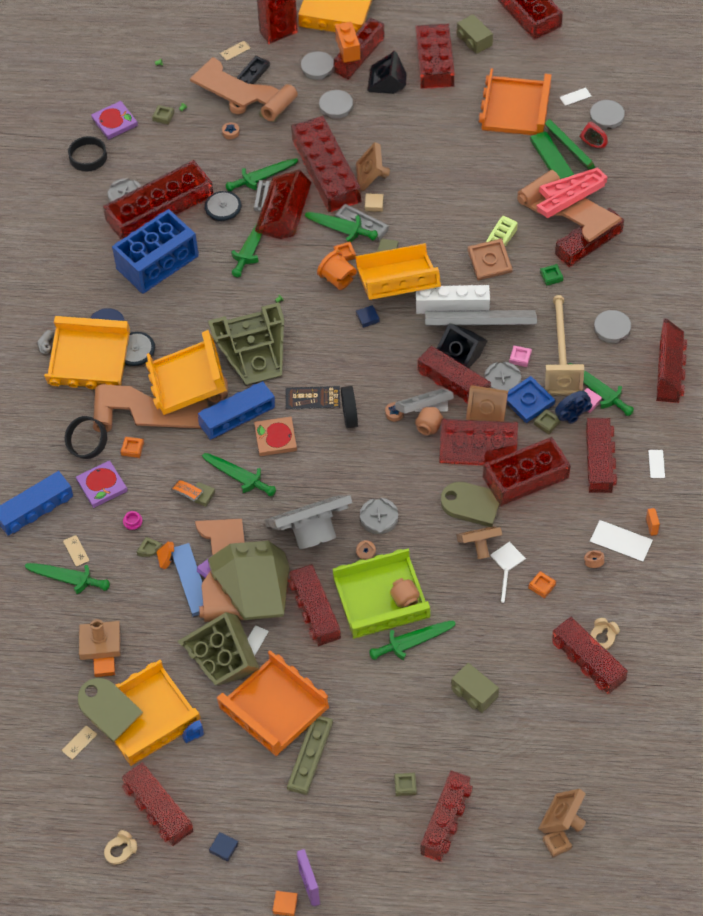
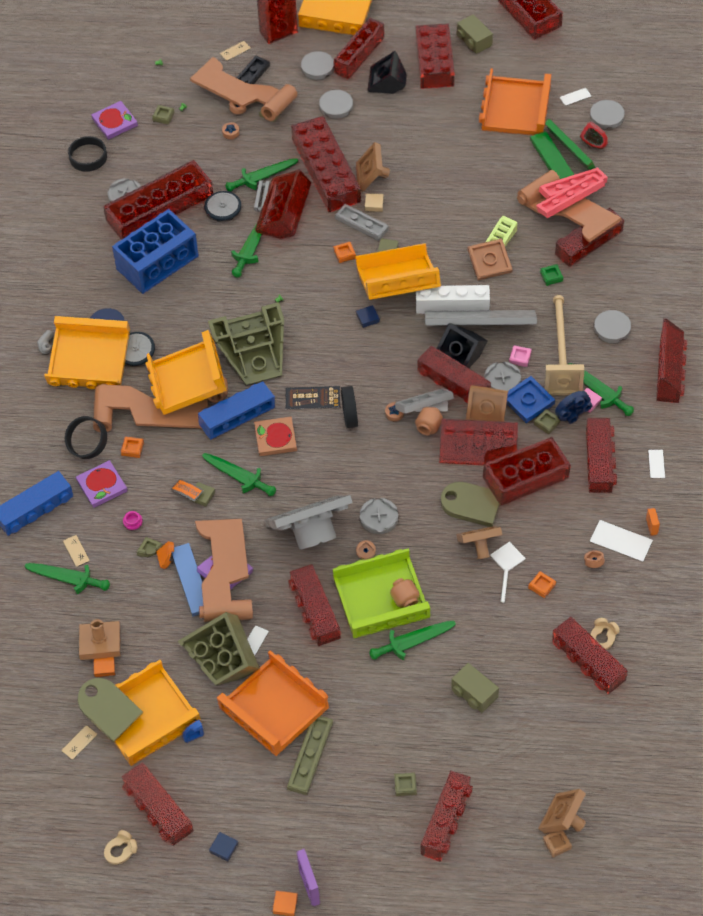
olive wedge [208,541,289,620] -> none
green sword [305,212,378,242] -> none
orange piece [317,250,357,290] -> none
orange brick [335,21,360,63] -> none

